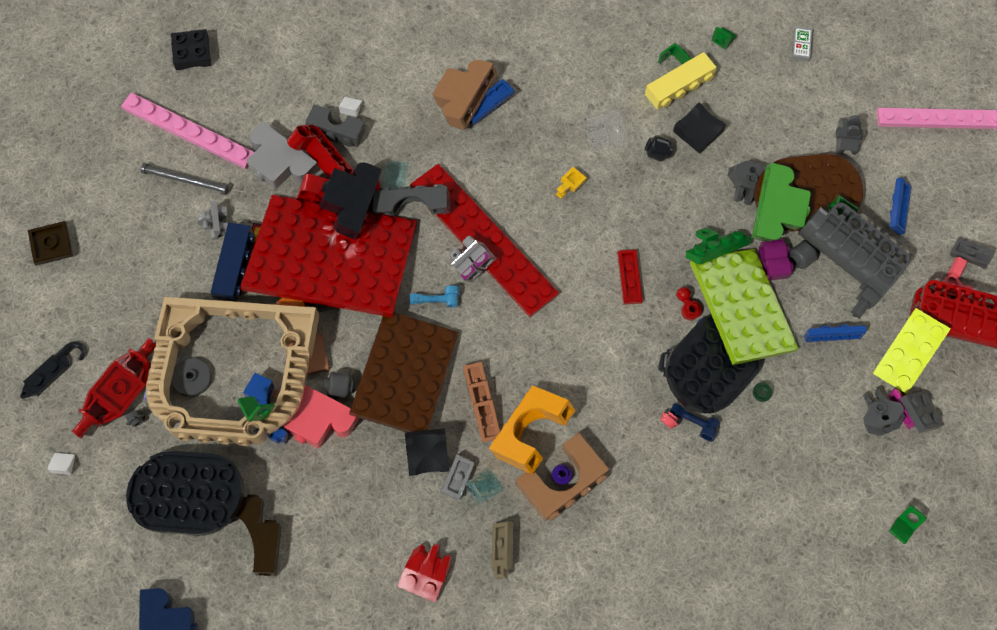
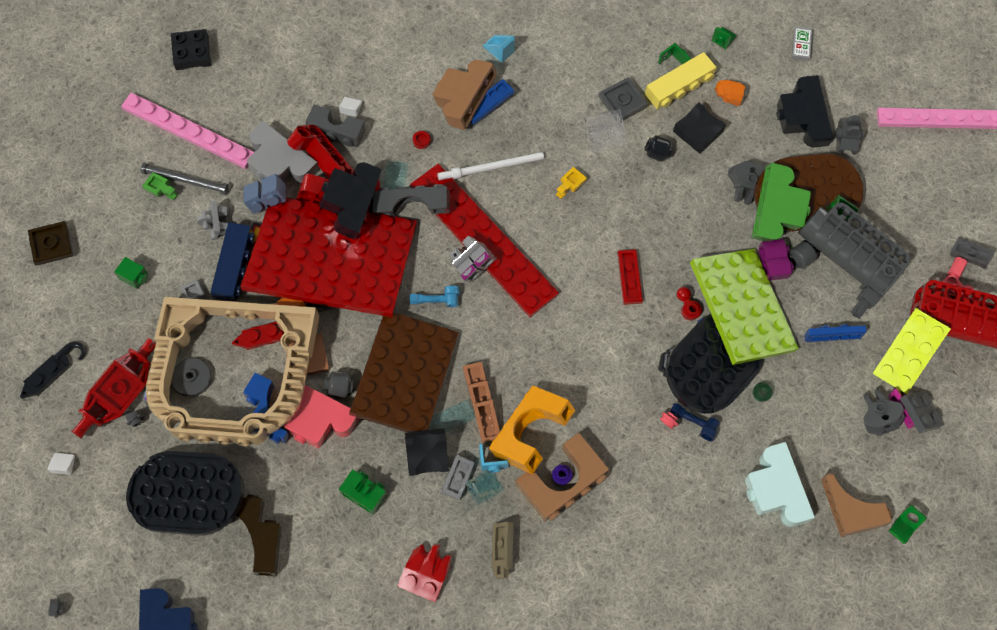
green bracket [237,396,275,422] -> none
green plate [685,228,751,265] -> none
blue plate [889,178,911,235] -> none
none -> dark grey plate [48,597,64,618]
none -> green brick [114,257,148,289]
none -> bright green plate [142,172,178,200]
none -> light grey tile [180,279,206,299]
none -> red plate [232,322,284,350]
none -> sand blue piece [243,174,286,214]
none -> green brick [338,469,387,515]
none -> red tile [412,131,431,149]
none -> clear light blue tile [431,401,475,432]
none -> white bar [437,152,544,180]
none -> medium azure bracket [479,444,509,473]
none -> medium azure slope [483,35,515,63]
none -> dark grey plate [598,77,648,123]
none -> orange rock [715,80,745,106]
none -> light aqua brick [745,442,815,527]
none -> black brick [776,75,833,147]
none -> medium nougat arch [821,474,892,537]

